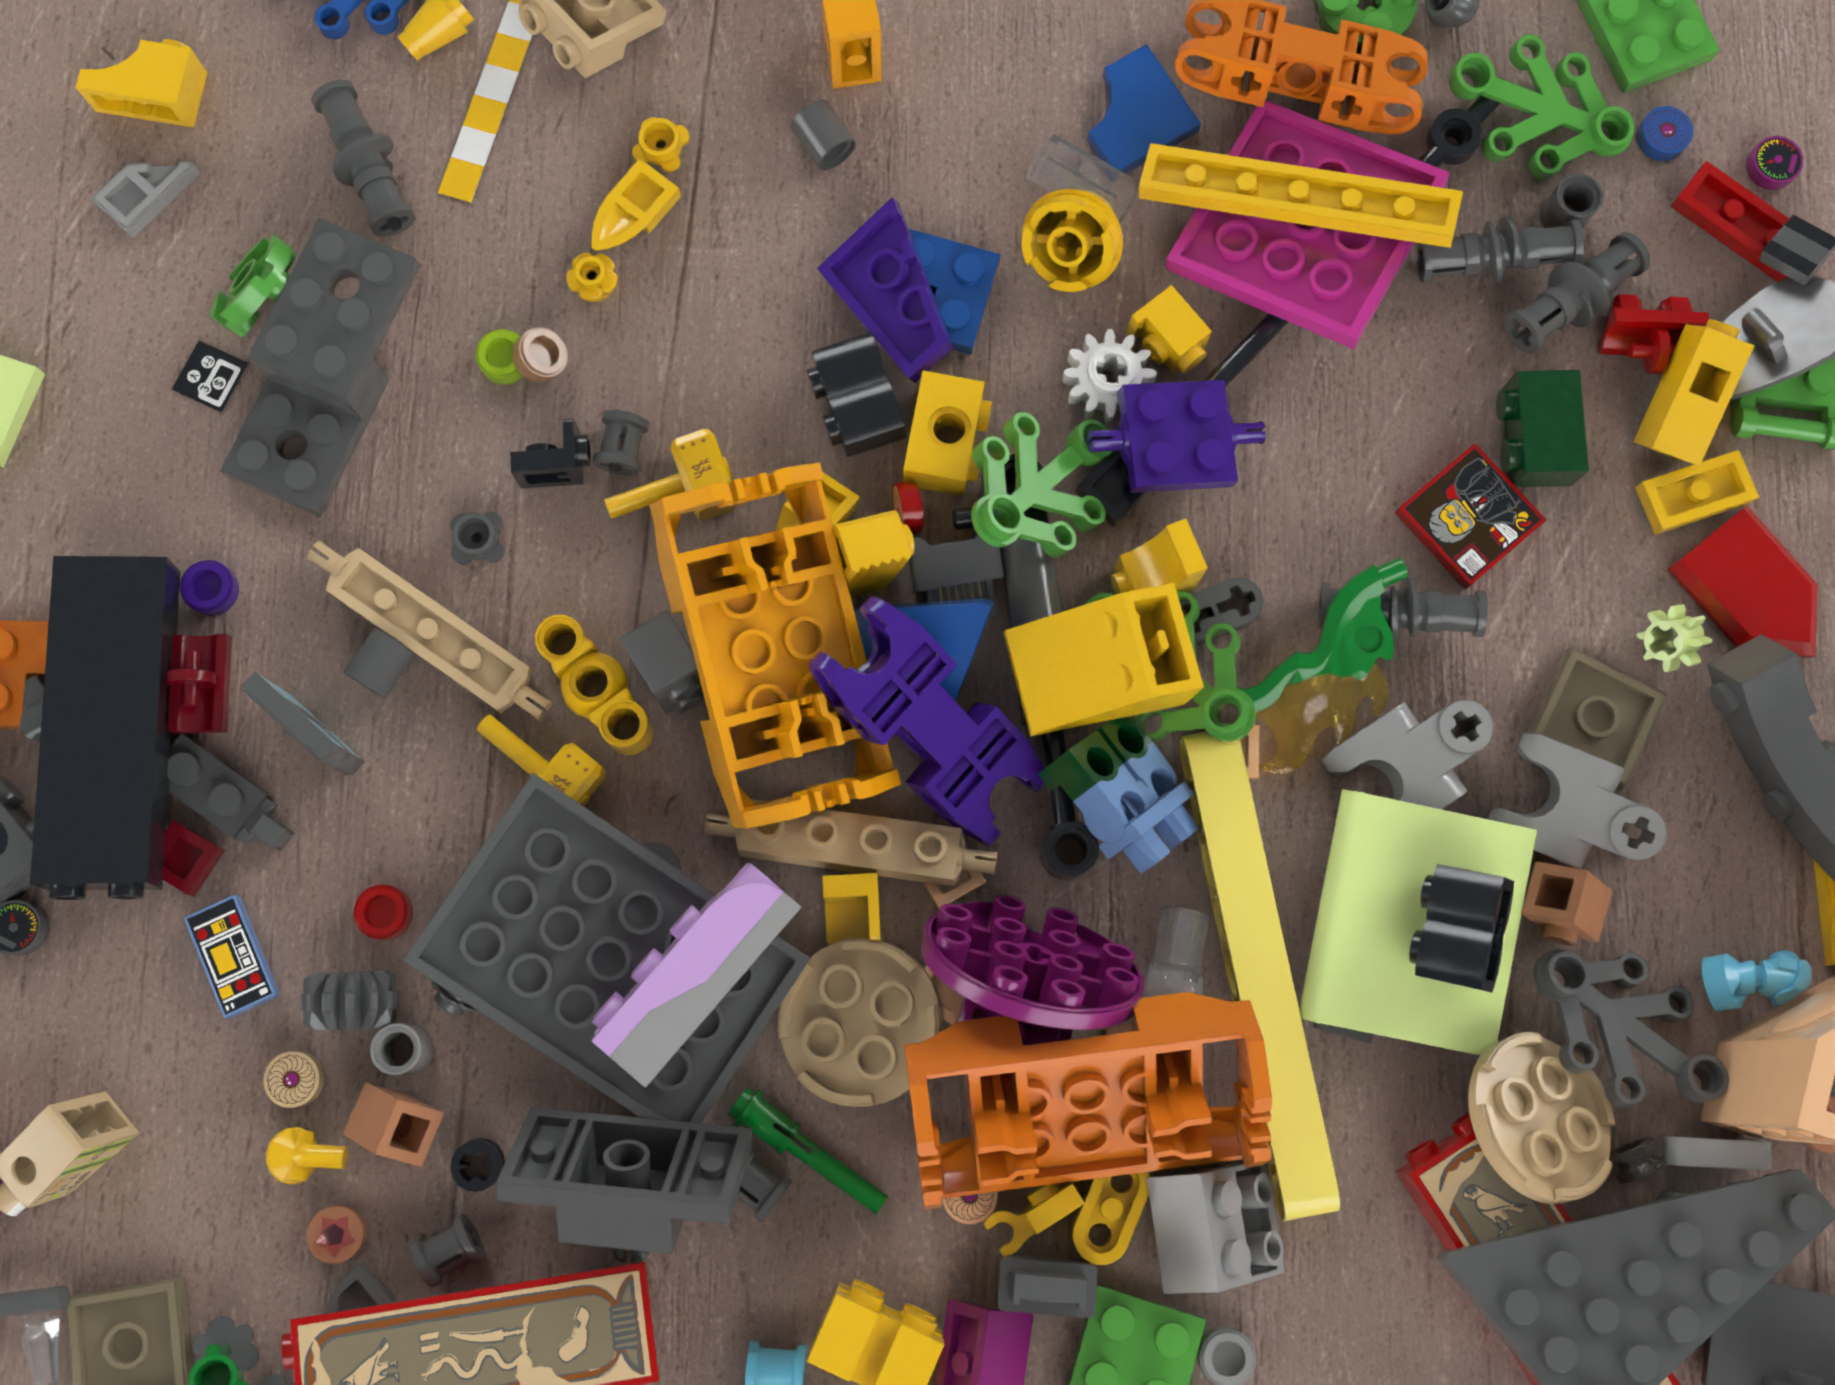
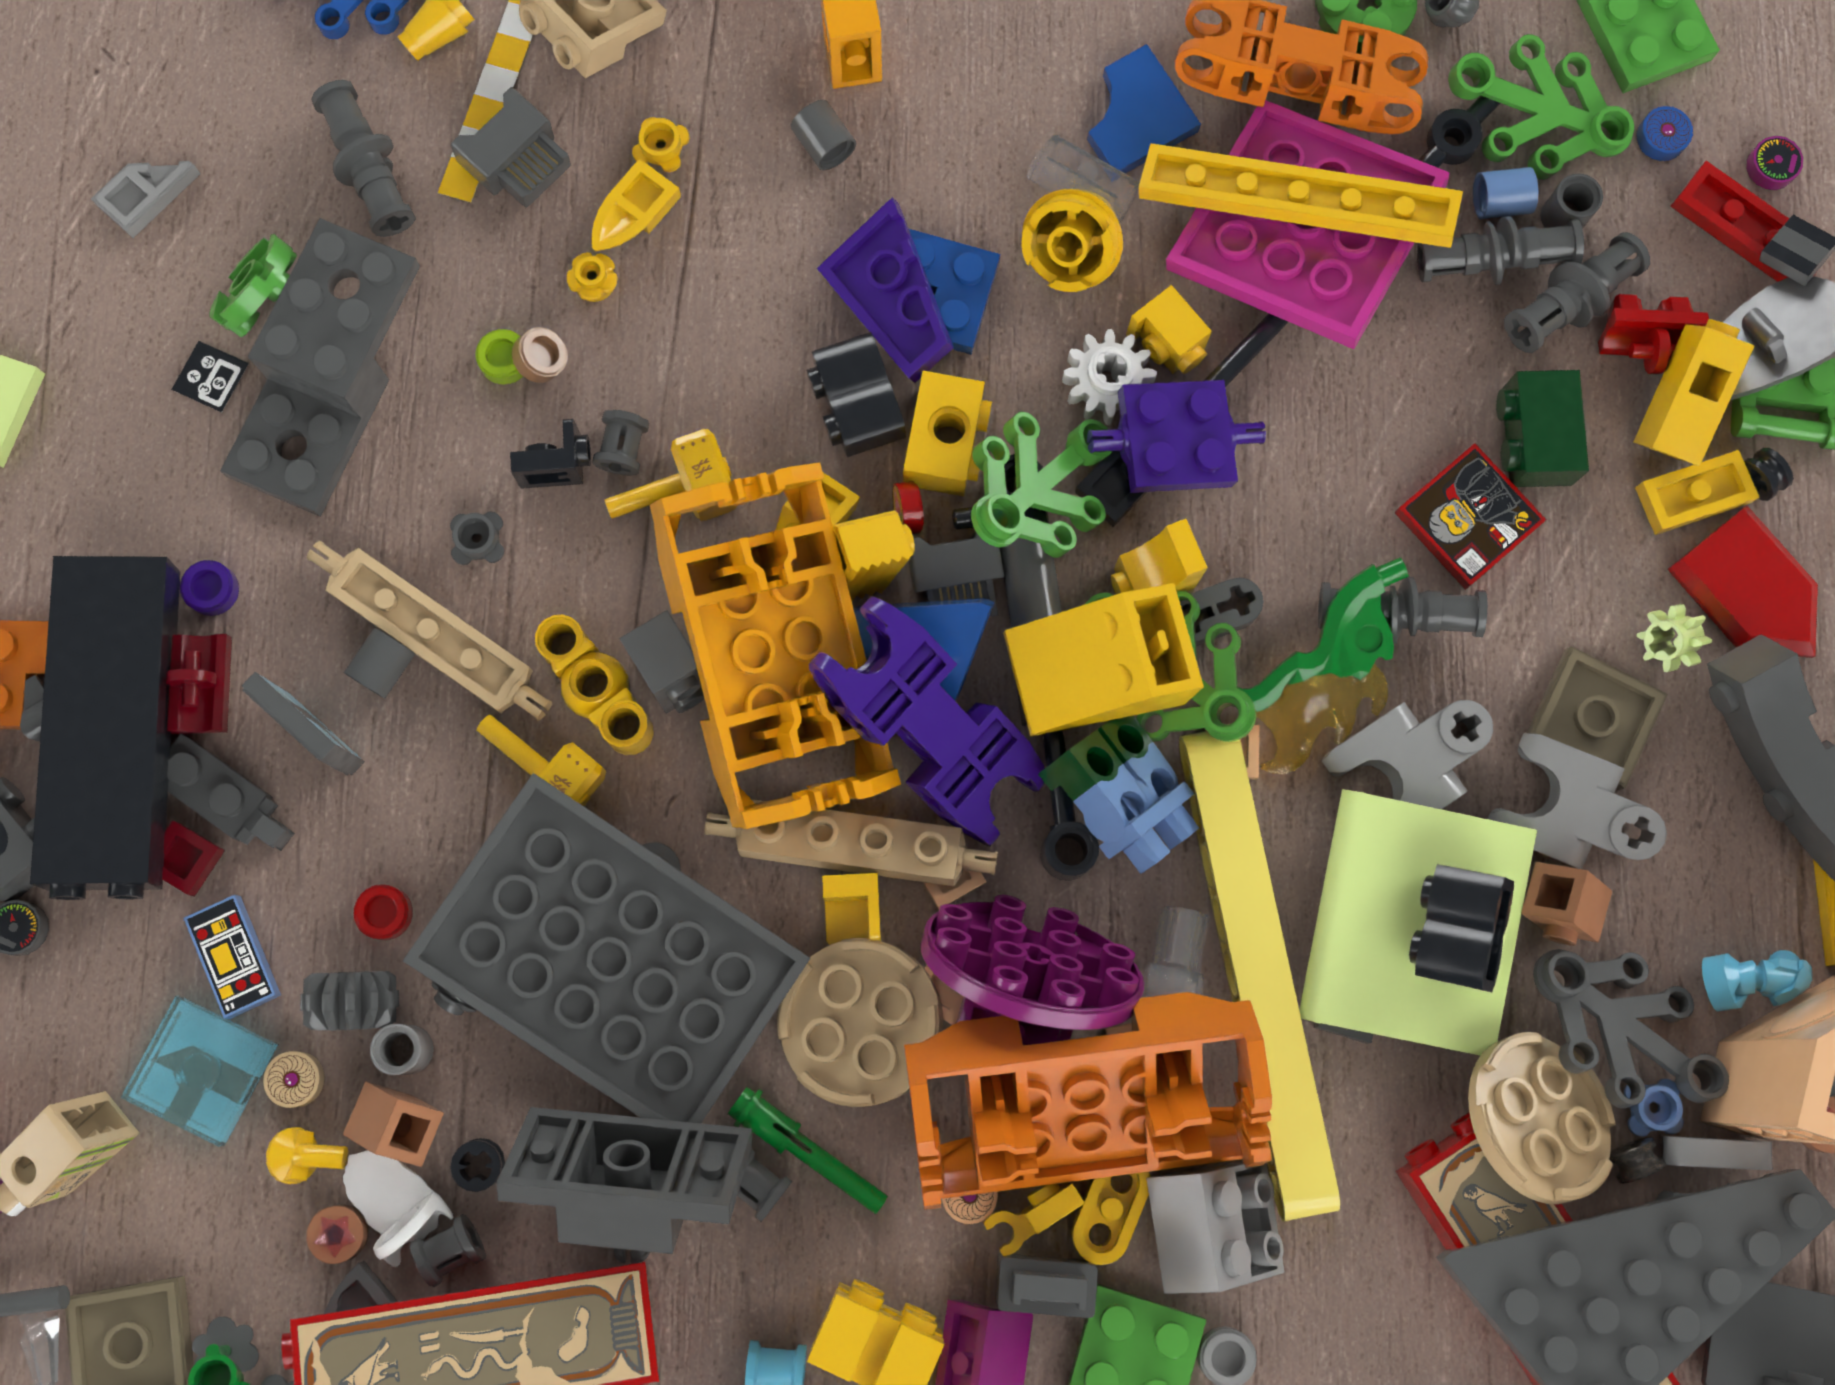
yellow arch [75,39,208,128] -> none
piece [591,863,801,1088] -> none
none -> clear light blue tile [121,996,279,1147]
none -> white piece [343,1150,453,1267]
none -> dark grey piece [451,87,571,208]
none -> medium blue beam [1473,167,1539,219]
none -> medium blue plate [1623,1079,1684,1137]
none -> black bush [1744,448,1794,501]

